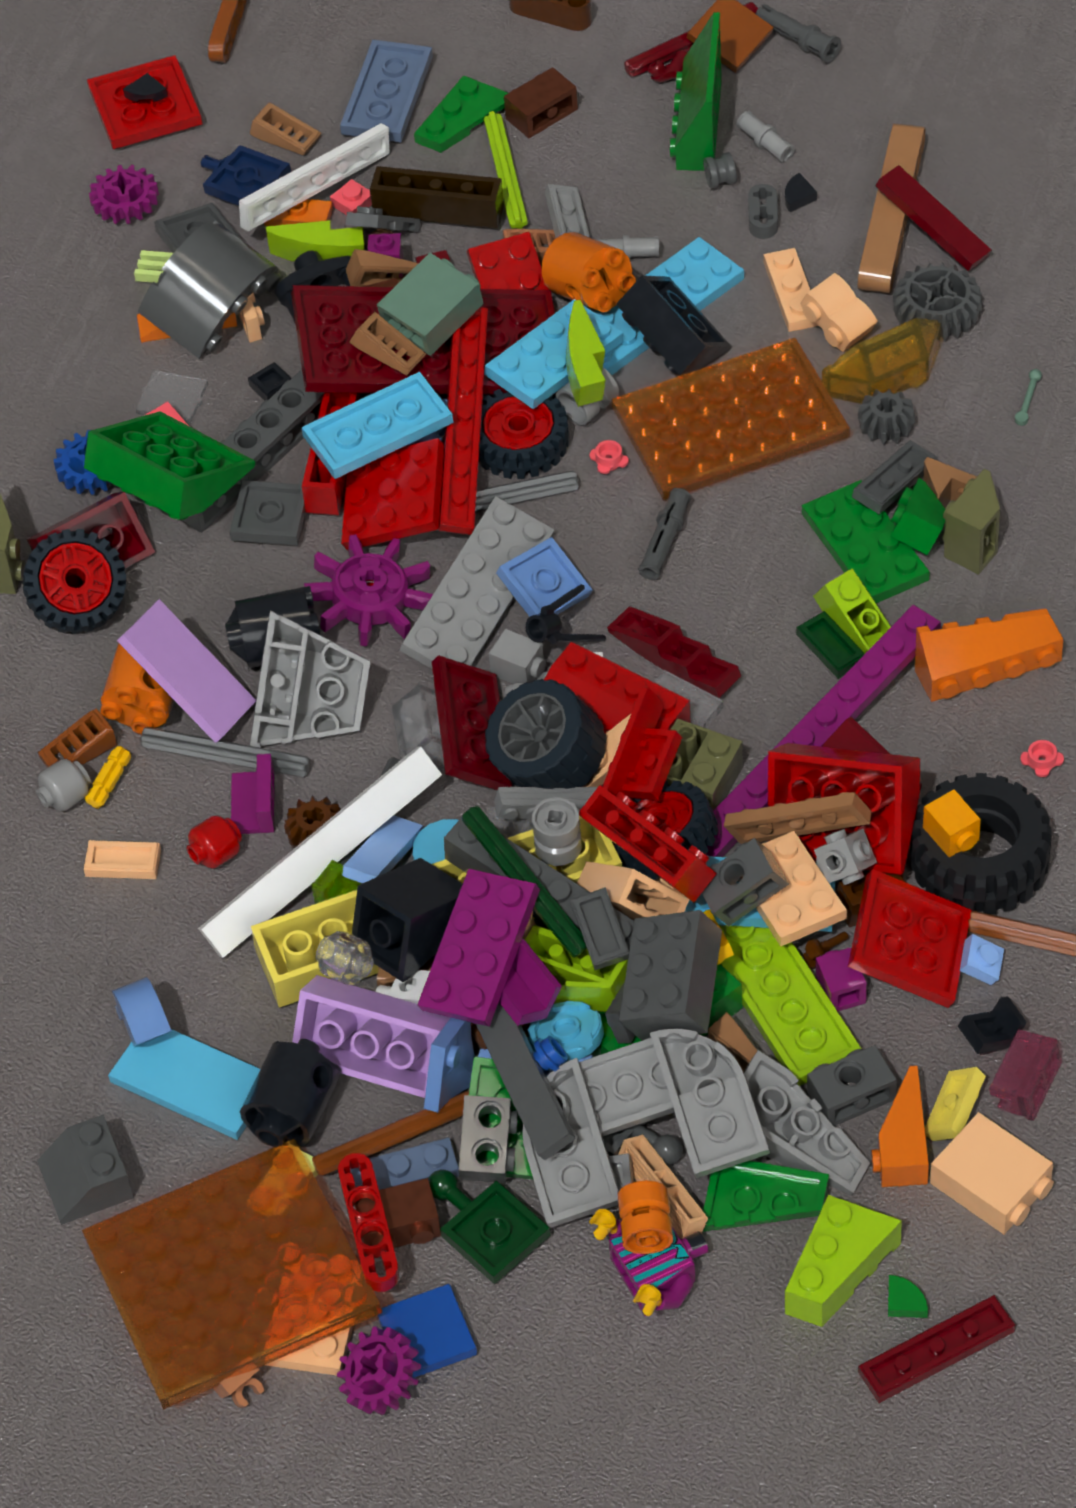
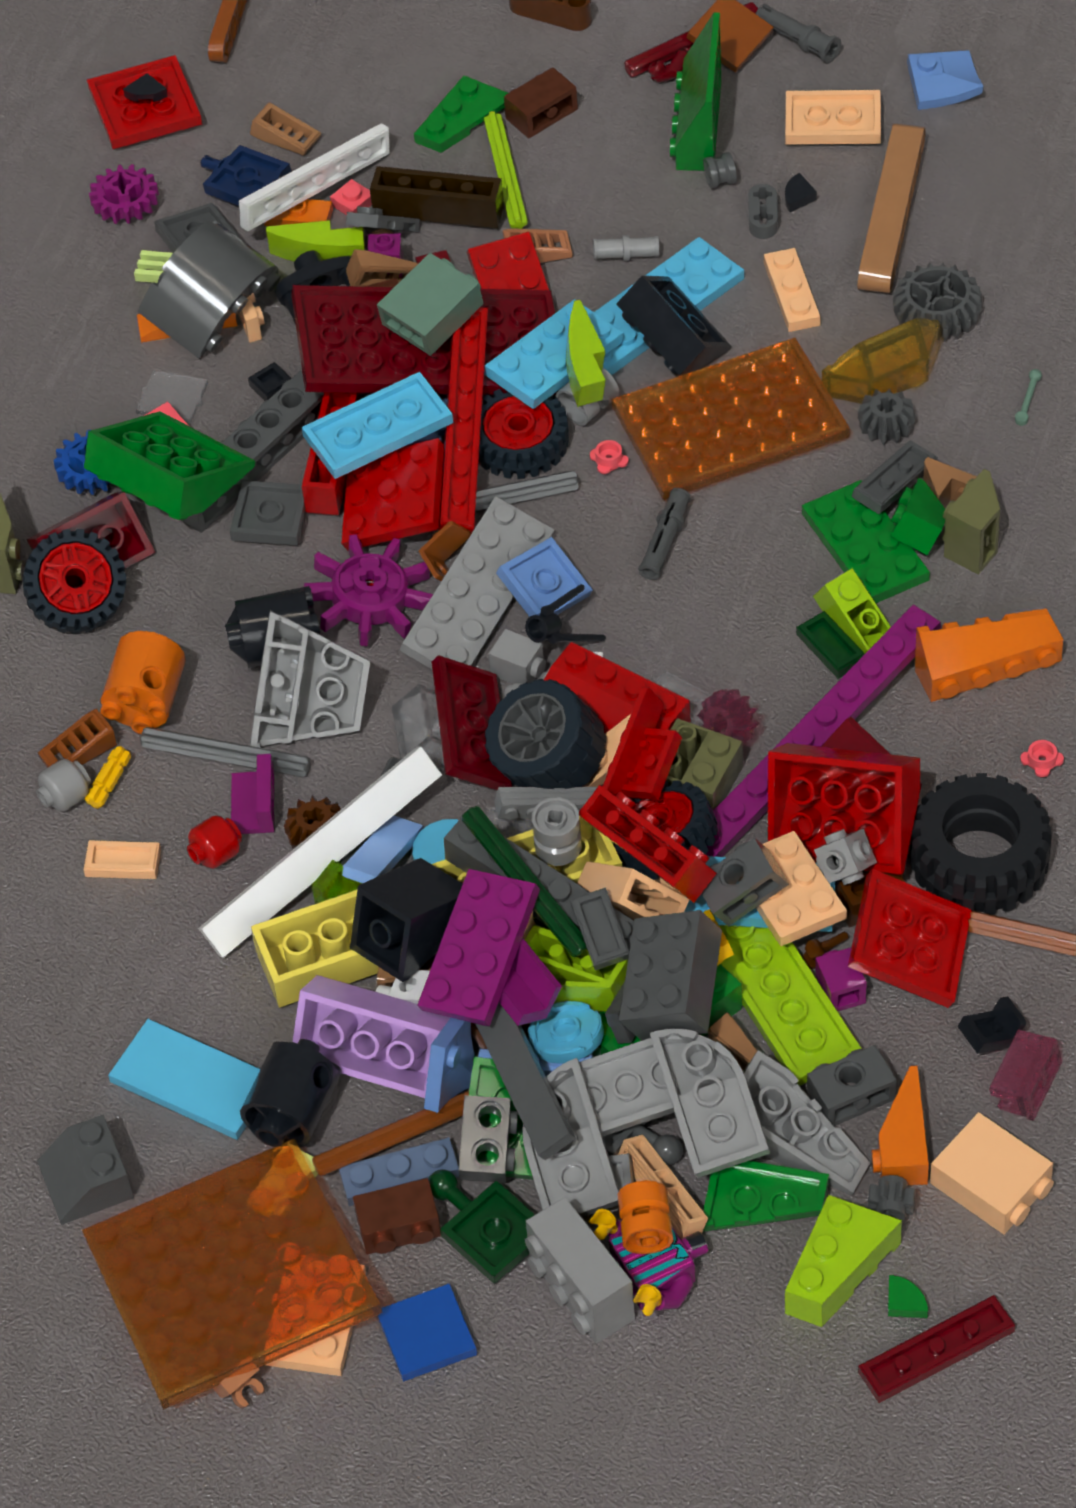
medium blue brick [112,977,171,1046] -> none
lavender tile [117,599,256,743] -> none
clear head [316,931,374,985] -> none
magenta gear [337,1326,421,1415] -> none
red beam [338,1153,399,1292] -> none
sand blue plate [340,40,433,142] -> none
medium nougat slope [350,312,426,375] -> none
blue plate [533,1036,568,1072] -> none
orange cylinder [542,232,636,313] -> none
light grey tile [545,184,590,238] -> none
dark red slope [607,606,741,698] -> none
medium nougat plate [724,792,872,844] -> none
light grey pin [736,111,795,162] -> none
light nougat brick [800,273,878,352] -> none
dark red tile [875,165,992,271] -> none
light orange brick [923,790,981,858] -> none
light yellow plate [925,1067,986,1141] -> none
light blue plate [959,934,1004,985] -> none
none -> dark orange bracket [418,521,471,581]
none -> light grey brick [525,1197,635,1344]
none -> clear pink gear [697,689,759,744]
none -> light nougat plate [785,90,881,145]
none -> dark grey gear [868,1175,915,1221]
none -> medium blue plate [907,50,983,110]

